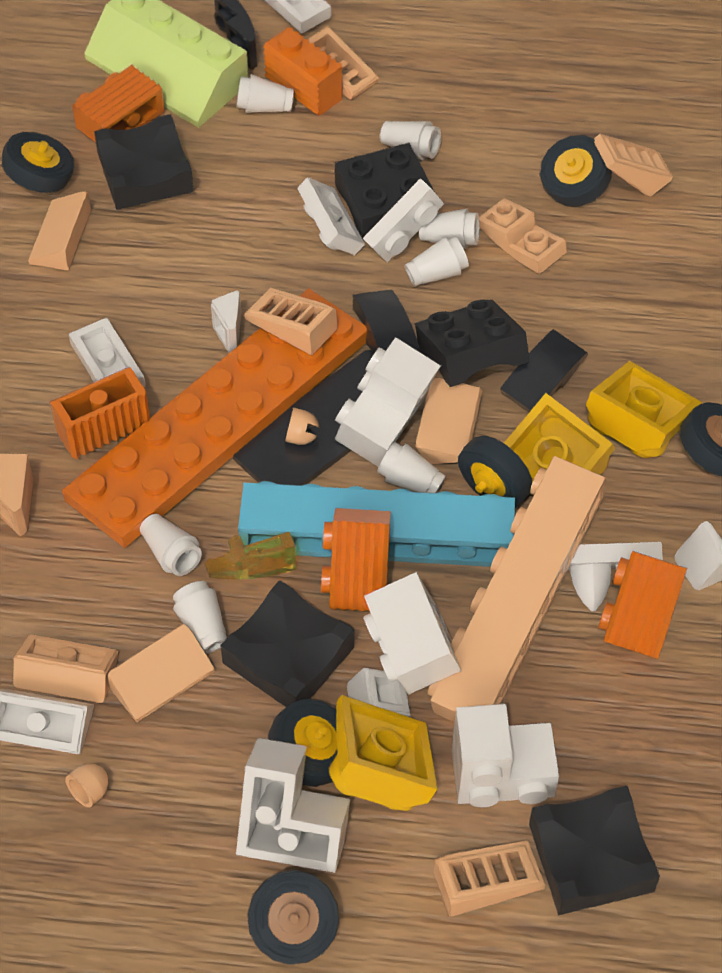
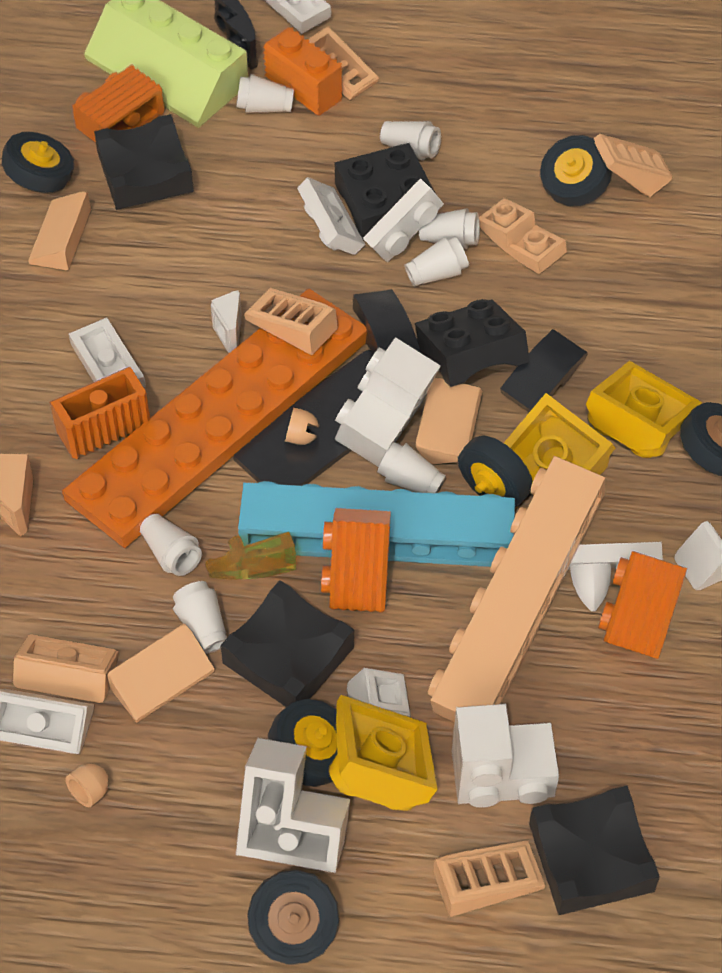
white brick [364,572,461,694] -> none

